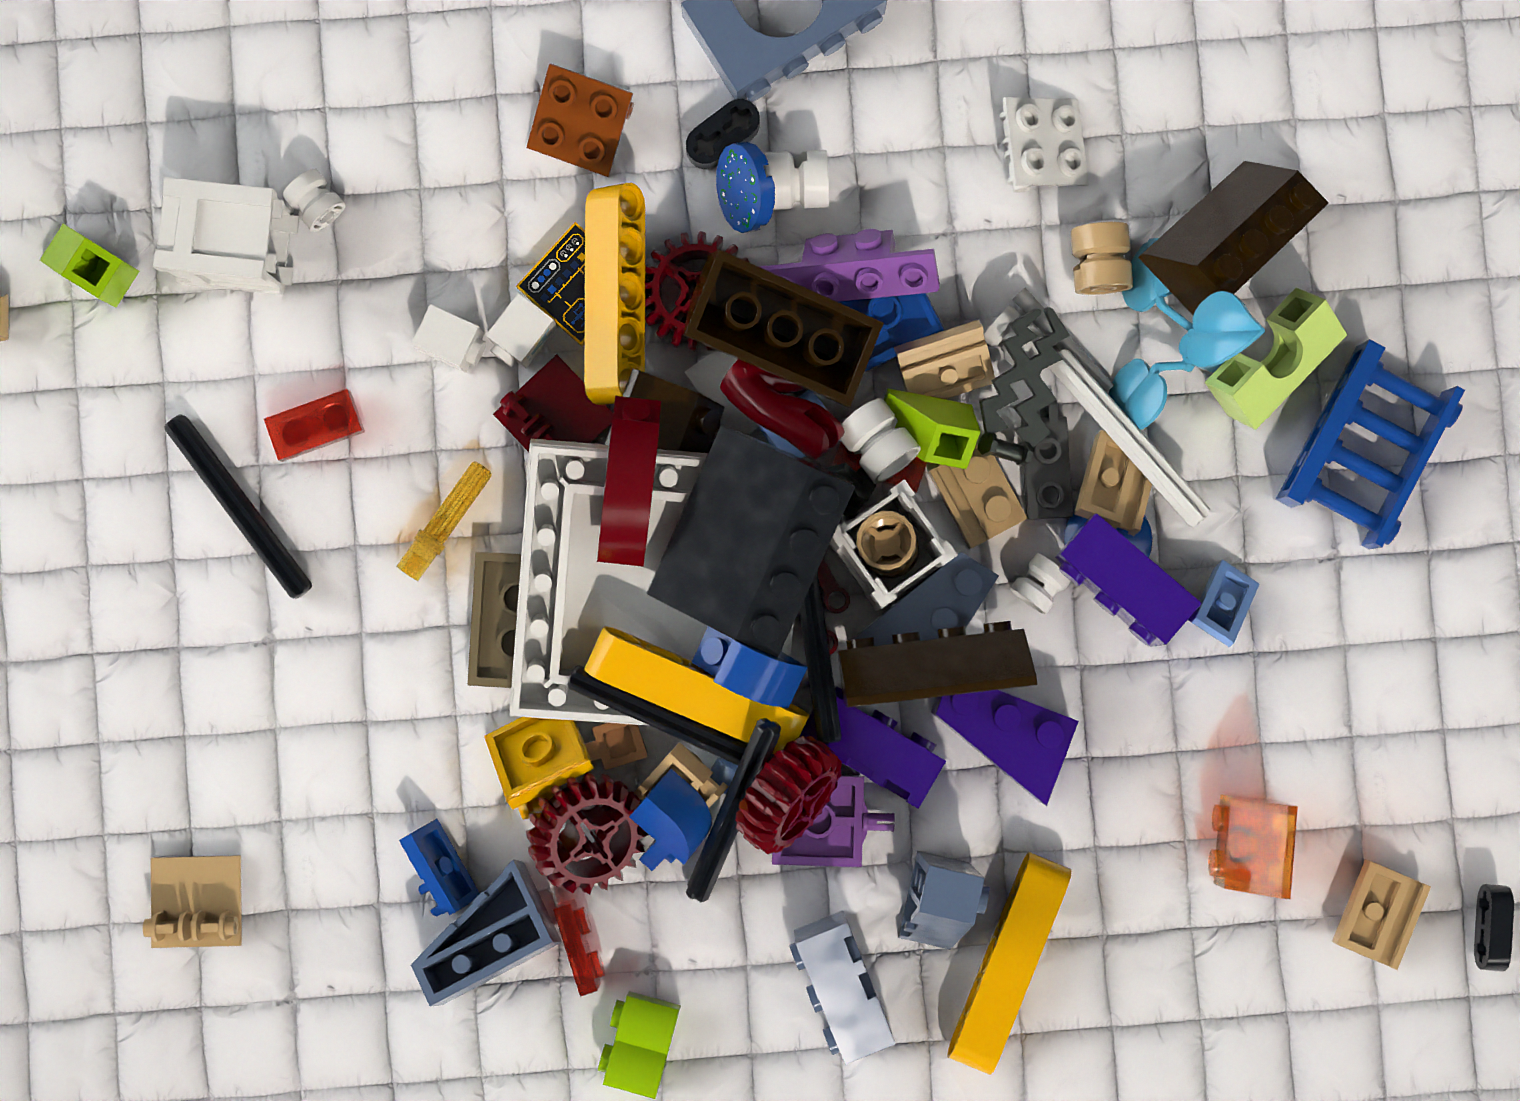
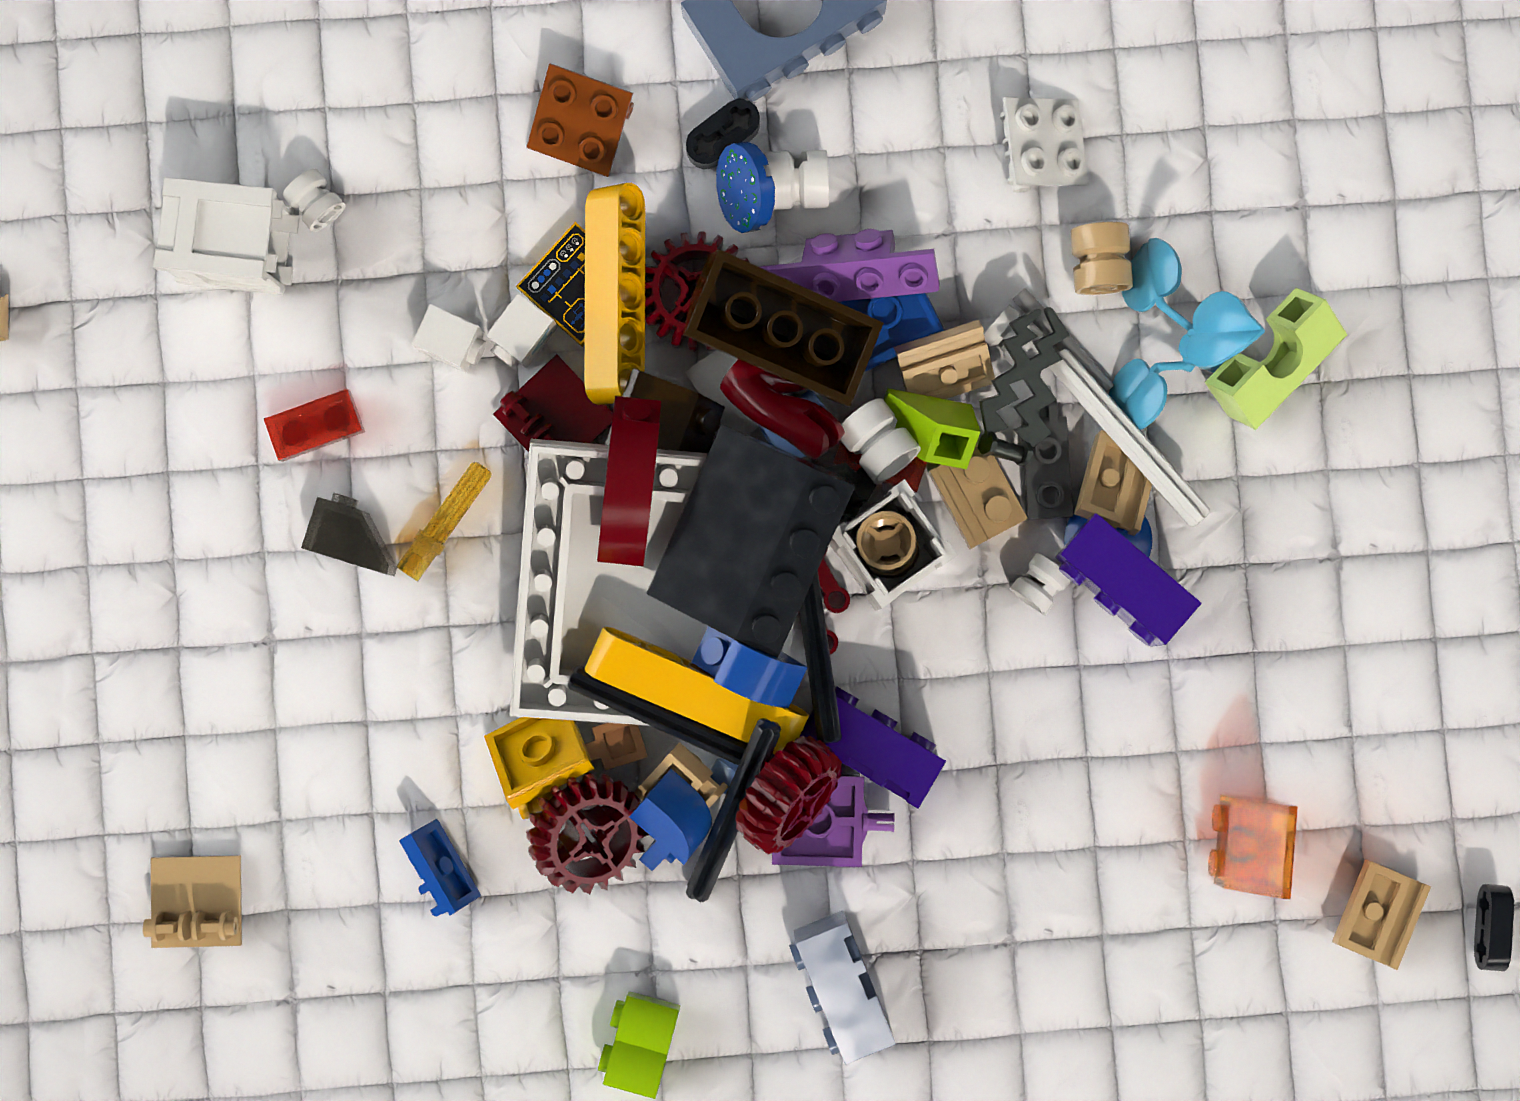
lime slope [40,223,140,308] -> none
black axle [164,414,312,599] -> none
sand blue wedge [411,860,562,1007] -> none
dark tan wing [467,552,521,688] -> none
clear red plate [553,898,605,997] -> none
dark brown slope [837,621,1038,707] -> none
sand blue wedge [851,552,999,646] -> none
sand blue wedge [898,851,990,950] -> none
dark purple wedge [931,690,1079,806] -> none
yellow beam [947,852,1072,1075] -> none
dark brown slope [1138,161,1329,315] -> none
light blue slope [1188,559,1259,647] -> none
blue fence [1275,339,1465,550] -> none
none -> clear smoke slope [301,492,397,576]

